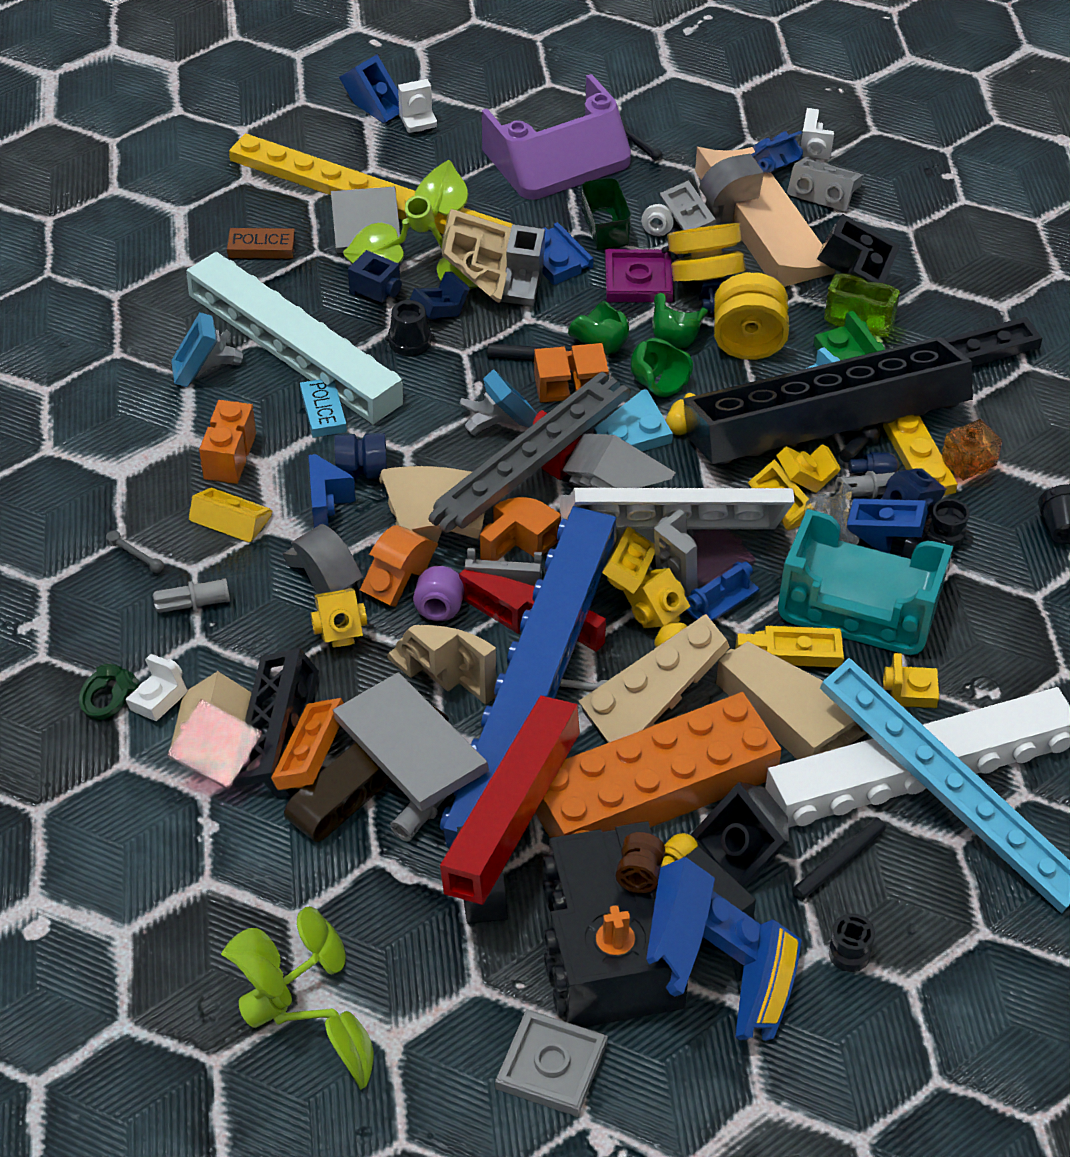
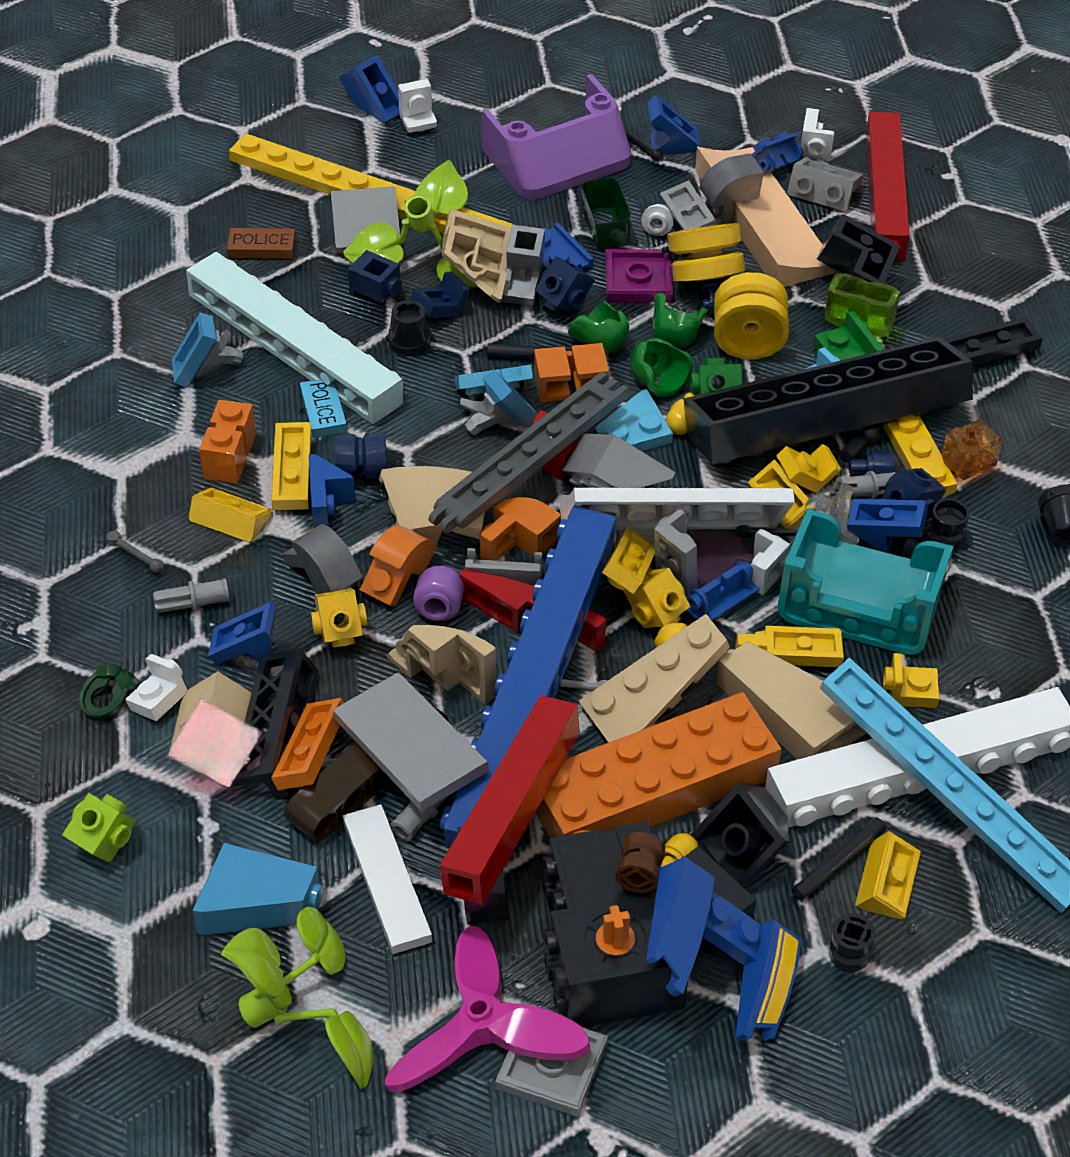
none -> lime brick [62,793,136,862]
none -> dark azure slope [192,843,324,935]
none -> blue slope [208,602,276,665]
none -> yellow plate [271,422,312,510]
none -> white tile [343,804,432,955]
none -> dark pink piece [385,926,591,1092]
none -> medium azure wing [454,365,533,395]
none -> dark blue brick [535,256,595,314]
none -> blue slope [647,95,701,153]
none -> green brick [690,358,742,395]
none -> black hinge [736,525,799,538]
none -> white bracket [751,529,790,595]
none -> yellow slope [855,831,921,920]
none -> red brick [865,112,909,261]

